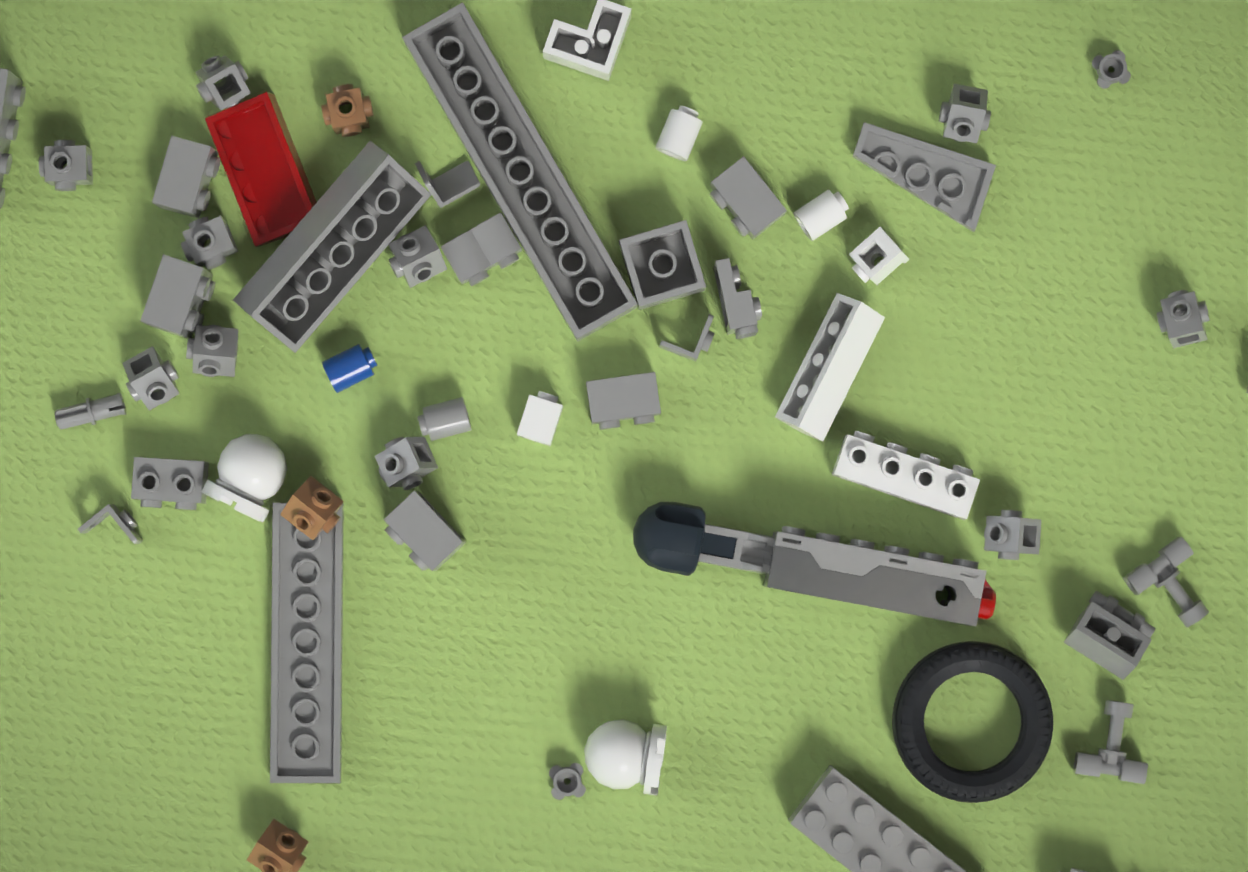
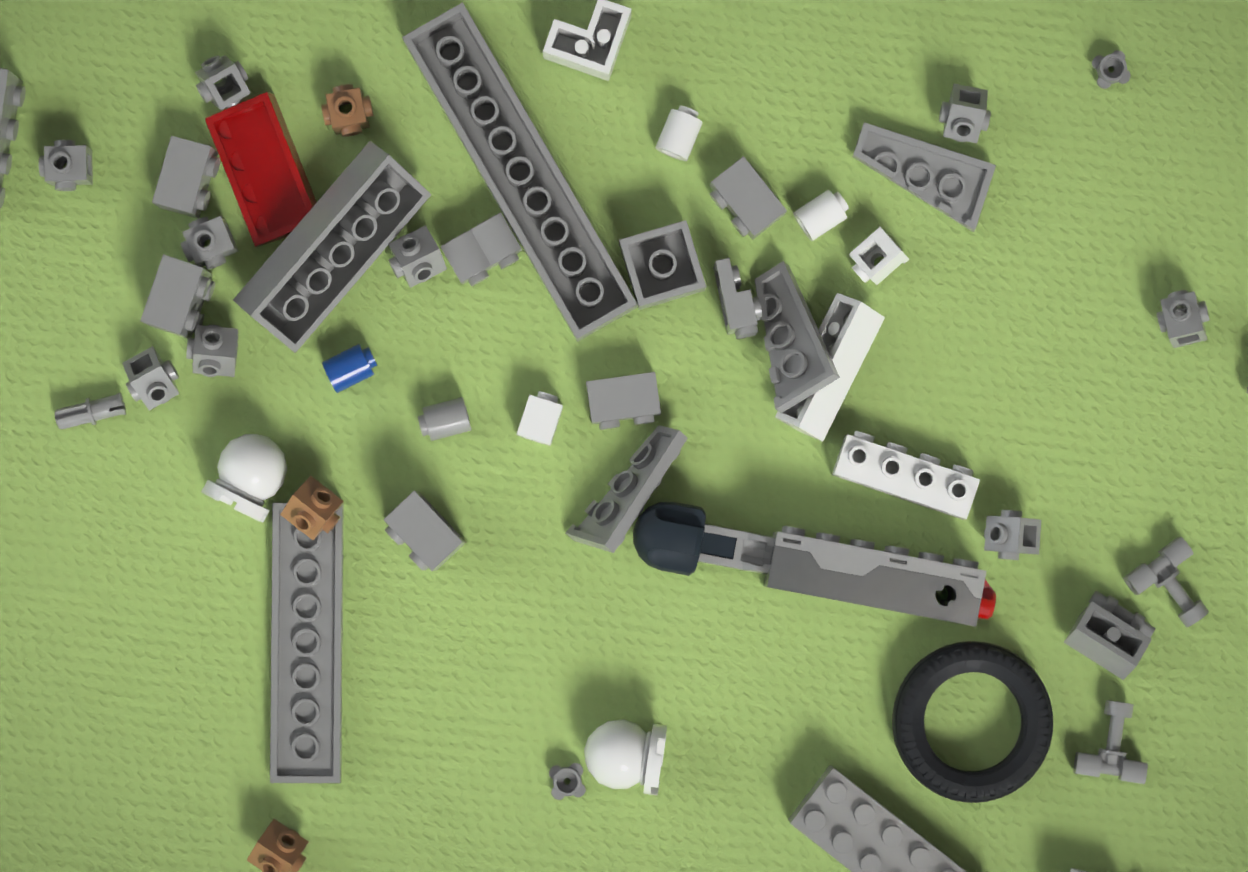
light grey bracket [78,504,143,544] -> none
light grey brick [131,457,209,510] -> none
light grey brick [375,437,438,490] -> none
light grey bracket [415,161,480,208] -> none
light grey bracket [659,314,715,362] -> none
none -> light grey wing [565,425,688,553]
none -> light grey wing [755,261,840,413]

